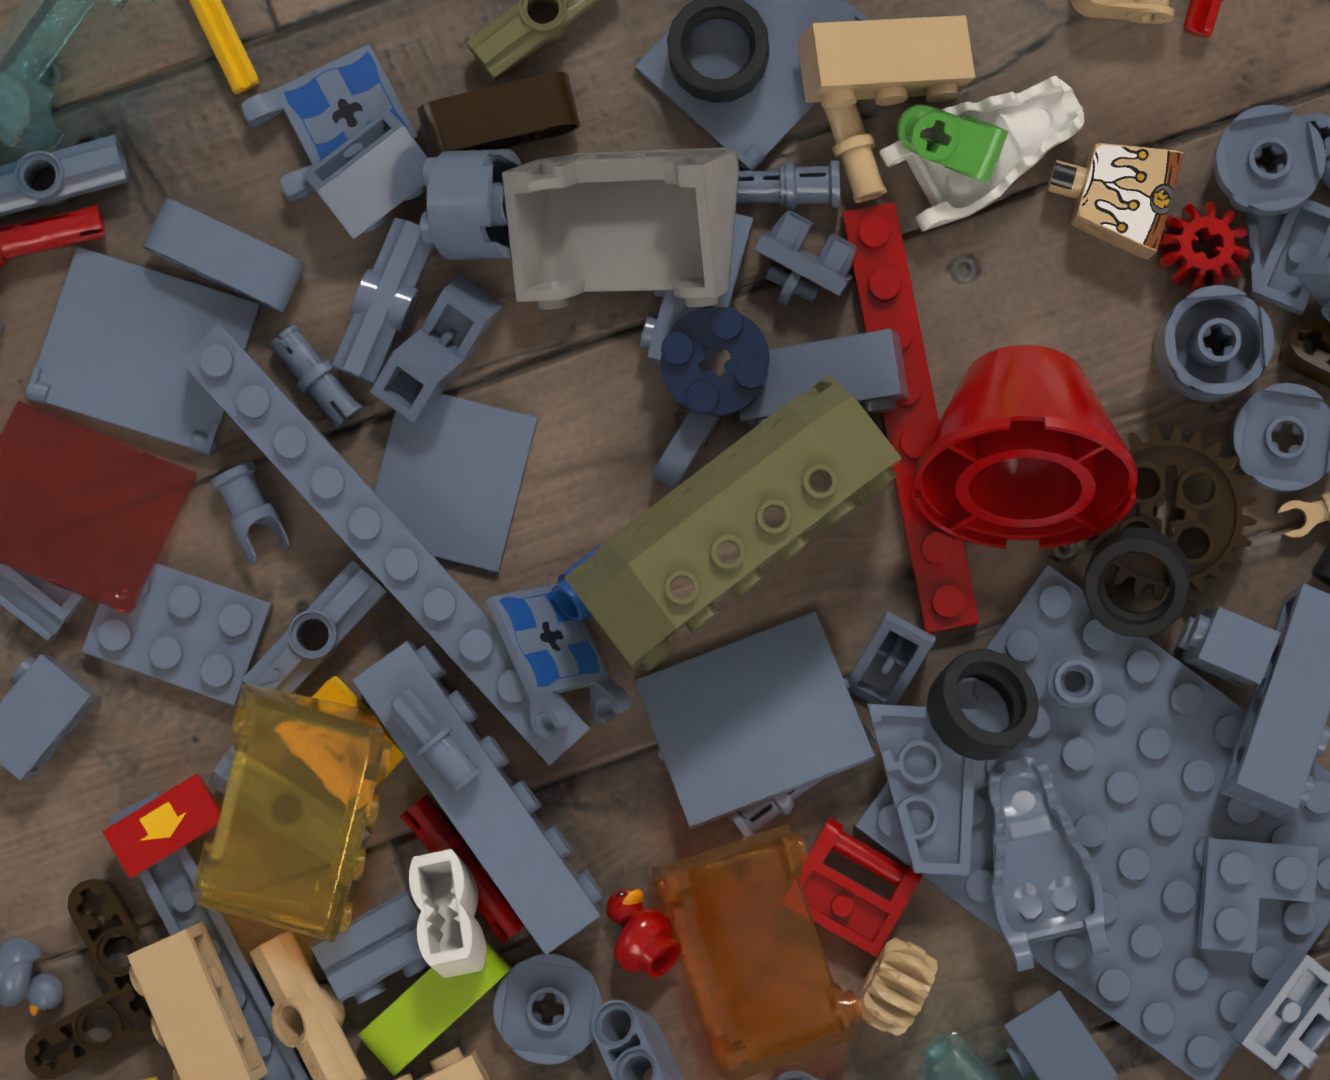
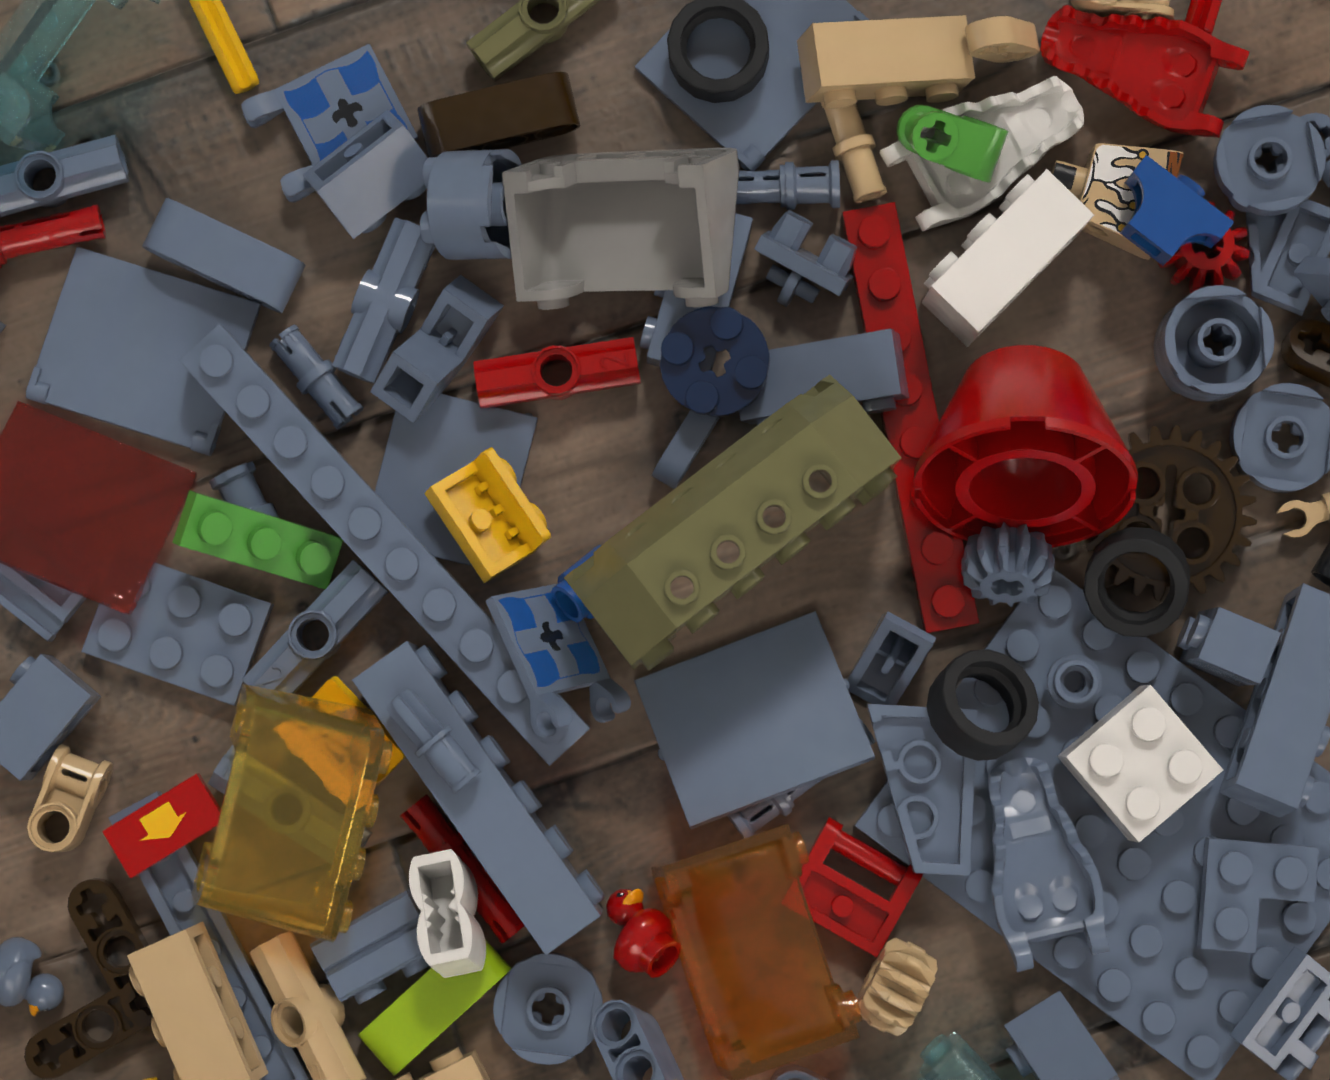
none -> tan piece [27,744,113,852]
none -> bright green plate [172,490,343,589]
none -> yellow bracket [424,447,551,583]
none -> red piece [473,337,641,409]
none -> white brick [922,169,1094,347]
none -> sand blue gear [961,522,1055,607]
none -> tan beam [965,16,1040,63]
none -> red animal [1040,5,1249,138]
none -> white brick [1057,685,1223,843]
none -> blue brick [1120,155,1234,266]

